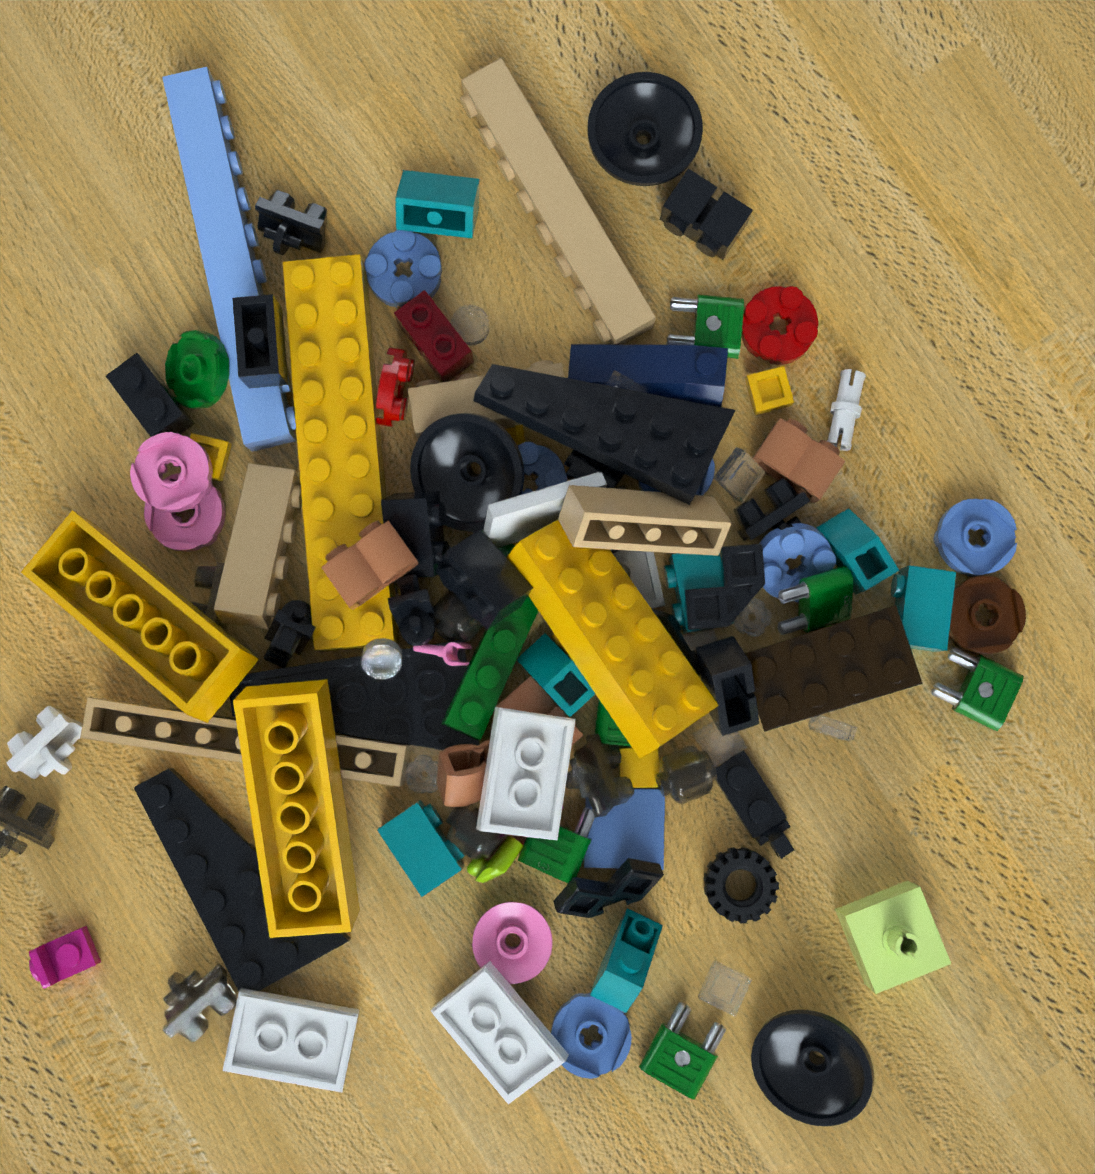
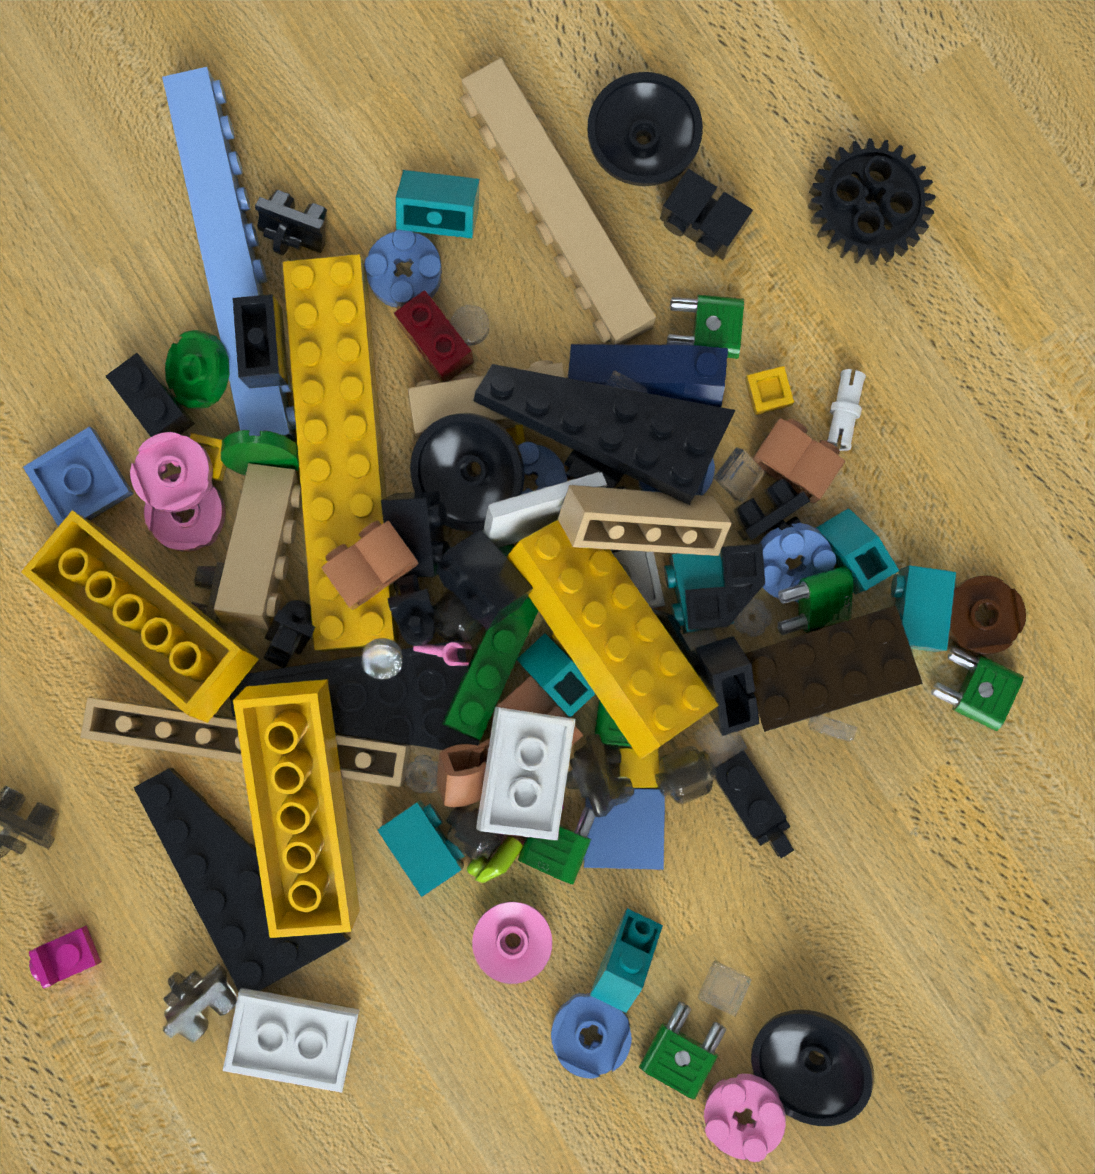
white hips [6,706,83,779] -> none
red plate [376,347,415,428] -> none
white tile [431,961,569,1104] -> none
black tile [553,858,664,918] -> none
black tyre [703,847,779,924] -> none
red plate [741,286,819,365] -> none
yellowish green brick [835,881,951,994] -> none
medium blue plate [934,499,1017,577] -> none
none -> medium blue plate [23,427,133,527]
none -> green tile [221,430,299,476]
none -> bright pink plate [704,1074,786,1162]
none -> black gear [808,138,936,265]

